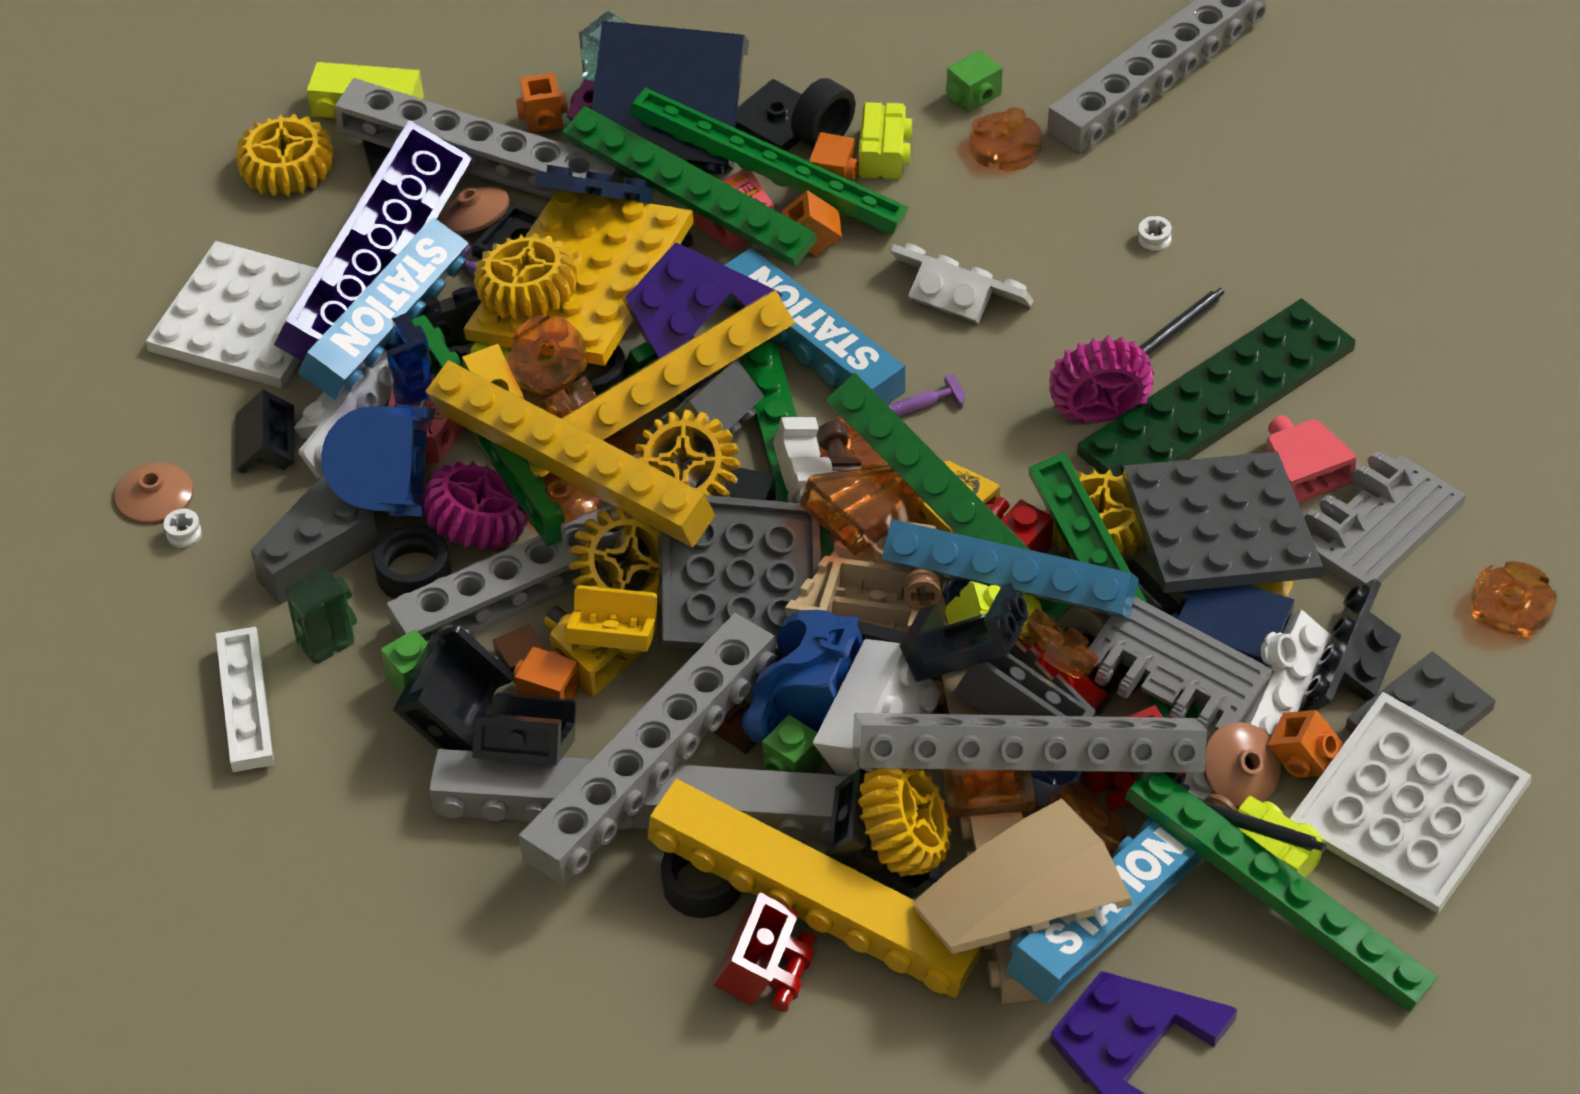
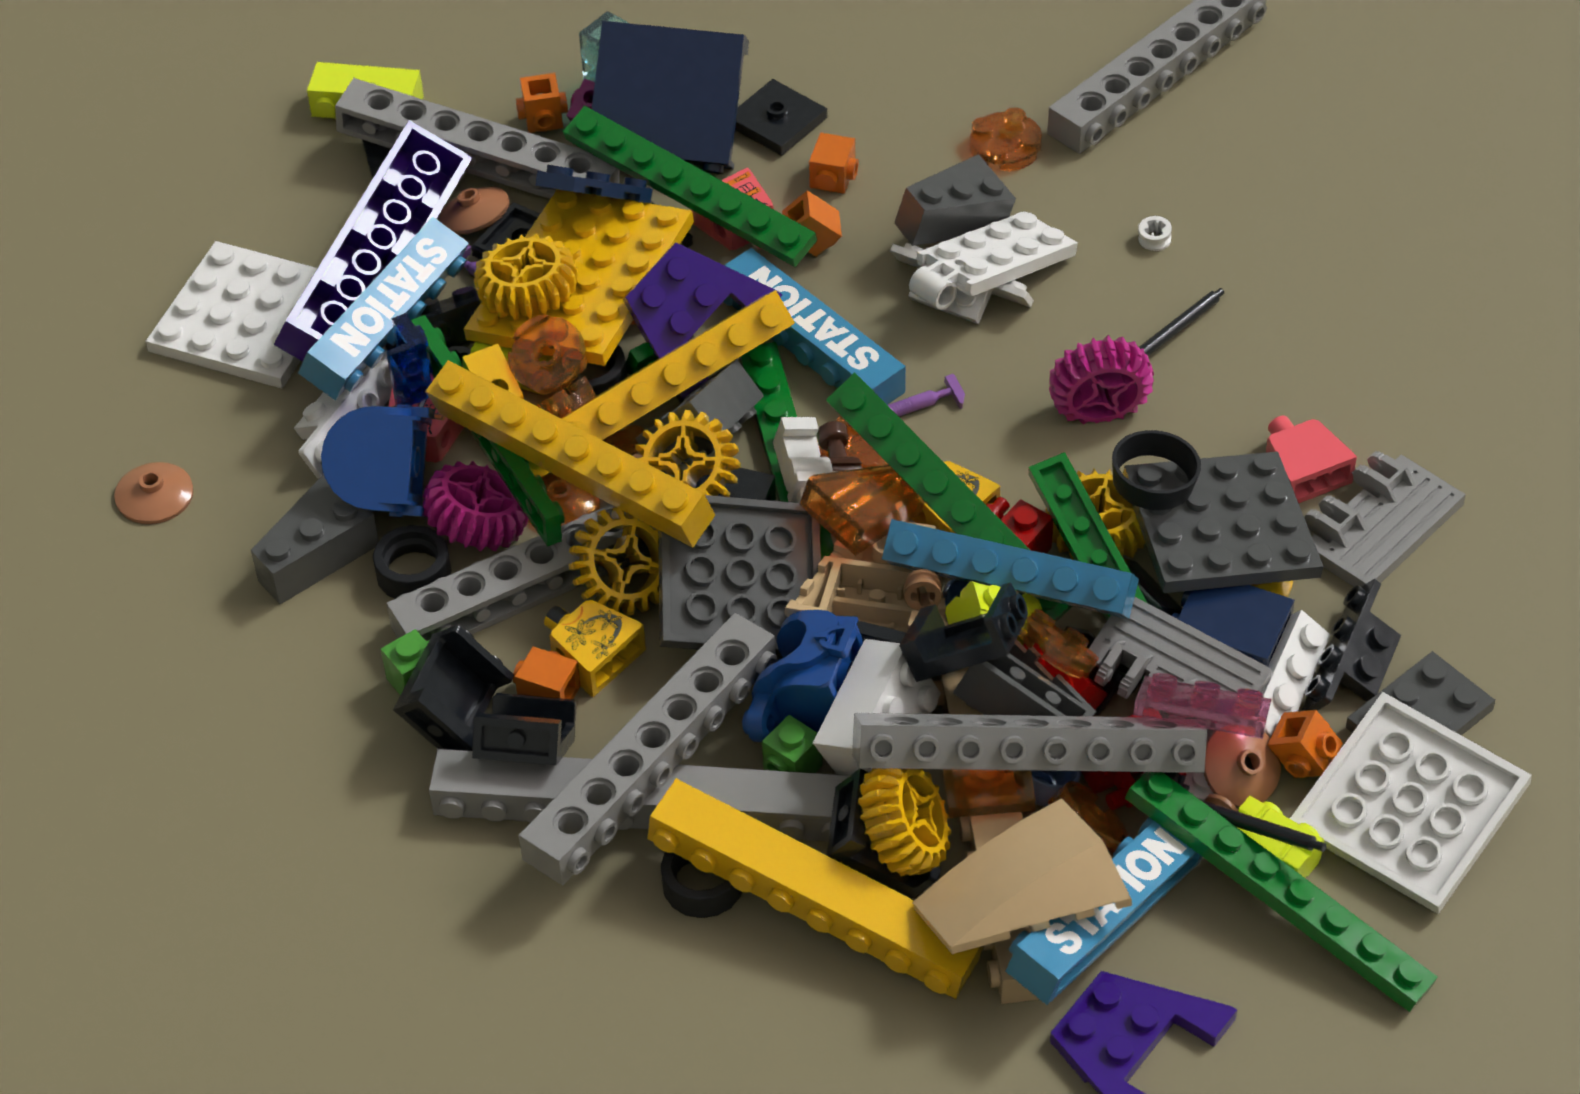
white bush [163,509,202,548] -> none
white plate [215,627,275,772] -> none
yellow gear [235,114,334,198] -> none
black panel [235,389,294,473] -> none
clear green brick [285,567,357,664] -> none
reddish brown tile [493,624,547,673] -> none
yellow bracket [565,585,657,654] -> none
green plate [629,87,908,235] -> none
red brick [713,893,816,1012] -> none
reddish brown tile [714,701,758,754] -> none
black tyre [791,78,856,148] -> none
neon yellow brick [859,102,913,179] -> none
bright green brick [946,50,1003,112] -> none
dark green plate [1077,298,1356,477] -> none
white plate [1261,632,1299,673] -> none
clear orange plate [1472,561,1557,639] -> none
none -> dark grey wedge [894,154,1016,246]
none -> white hinge [909,212,1078,310]
none -> black tyre [1112,430,1201,510]
none -> clear pink plate [1133,673,1272,739]

